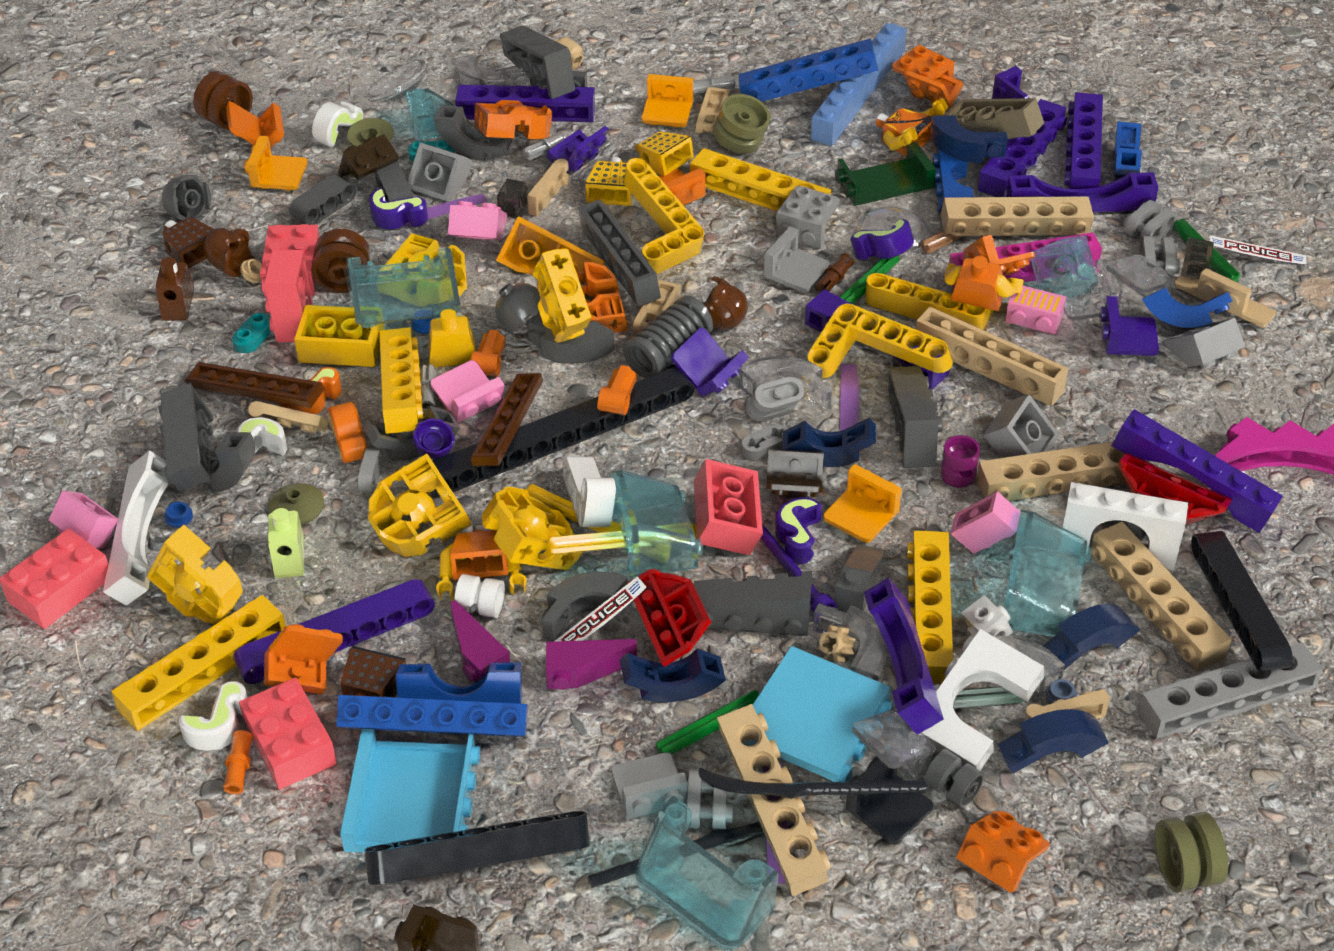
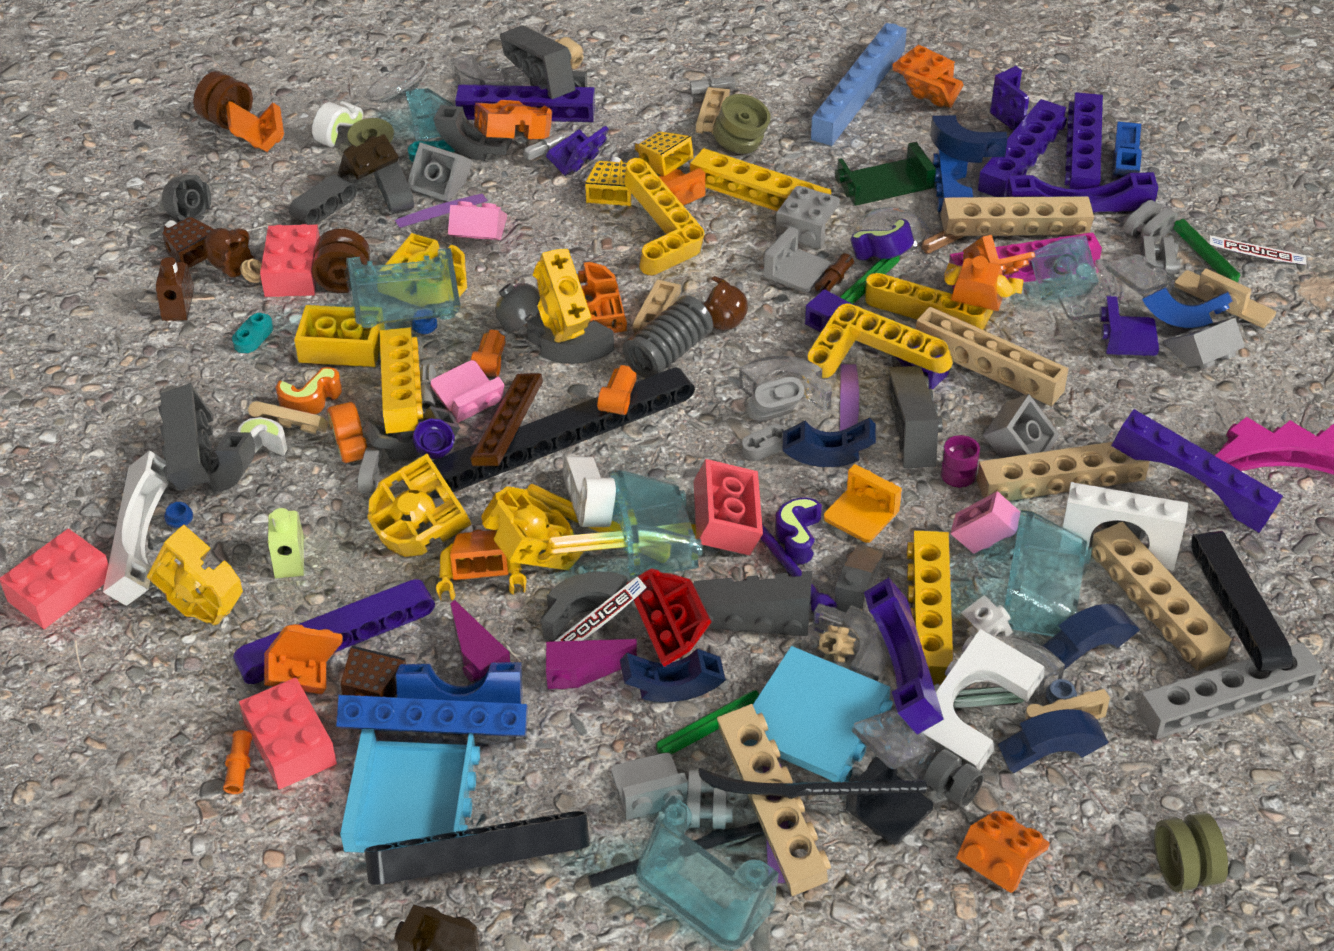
bright pink brick [49,490,118,549] -> none
yellow brick [111,594,286,731] -> none
white animal [179,681,248,751] -> none
reddish brown tile [184,362,325,408] -> none
light orange bracket [245,136,308,190] -> none
coral brick [262,250,313,342] -> none
olive dish [268,483,324,525] -> none
dark purple animal [369,188,428,230] -> none
yellow torso [428,309,477,368] -> none
white wheel [454,574,505,618] -> none
light orange wedge [496,216,605,274] -> none
clear smoke brick [497,178,528,218] -> none
tan plate [527,159,569,217] -> none
dark grey brick [578,200,661,307] -> none
light orange bracket [642,74,694,128] -> none
dark purple bracket [671,328,749,398] -> none
blue brick [738,38,878,102] -> none
bracket [766,449,824,497] -> none
torso [876,98,948,157] -> none
dark tan wedge [945,98,1044,139] -> none
bright pink brick [1005,286,1066,335] -> none
red wedge [1118,453,1232,525] -> none
clear smoke brick [1180,237,1214,280] -> none

